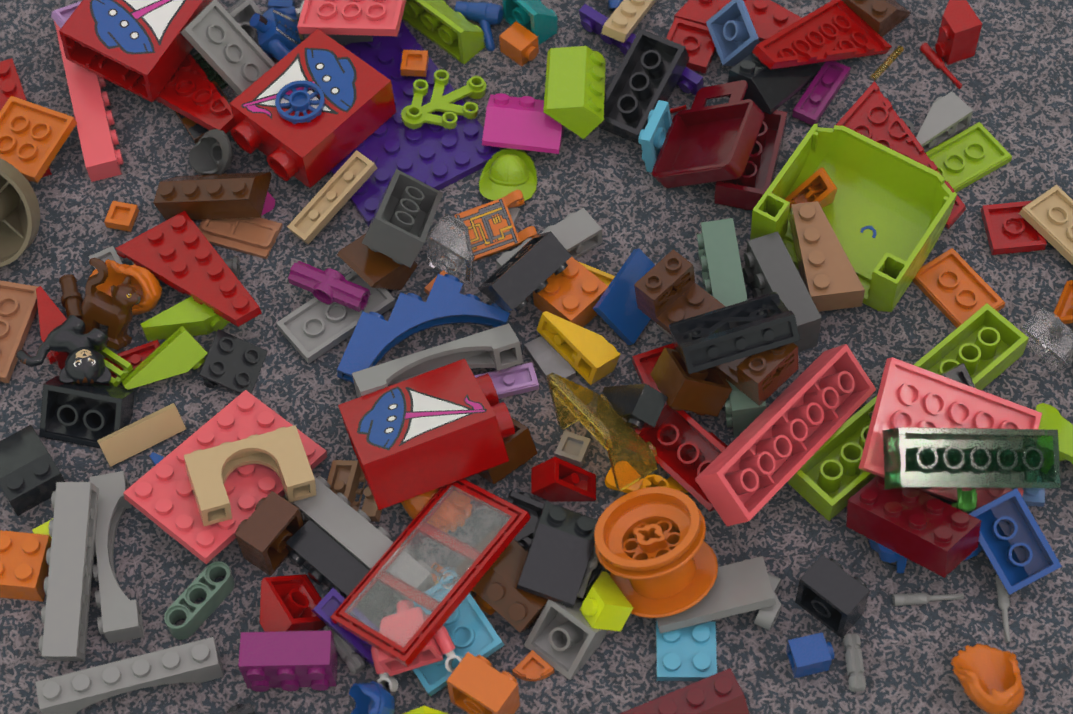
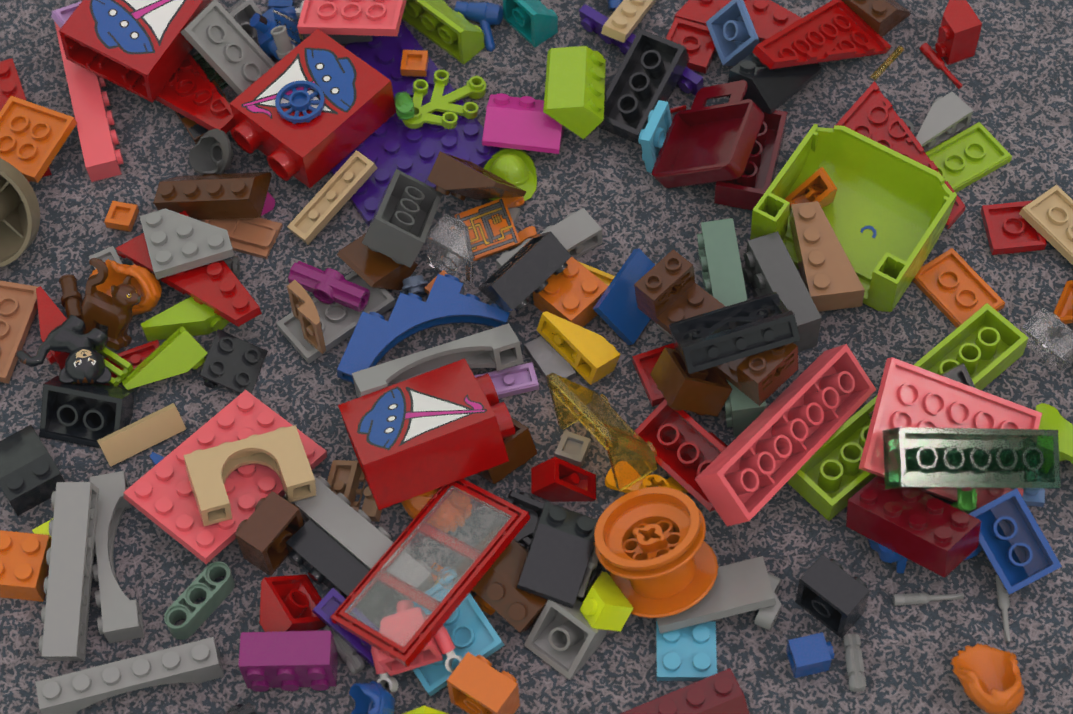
orange brick [499,21,539,66] -> none
orange tile [512,650,554,681] -> none
black slope [602,384,668,430] -> none
magenta plate [792,61,851,126] -> none
none -> light grey plate [140,209,235,279]
none -> light grey pin [270,25,295,59]
none -> medium nougat slope [287,280,326,354]
none -> bright green piece [394,91,415,120]
none -> sand blue plate [402,275,428,296]
none -> reddish brown slope [427,151,526,200]

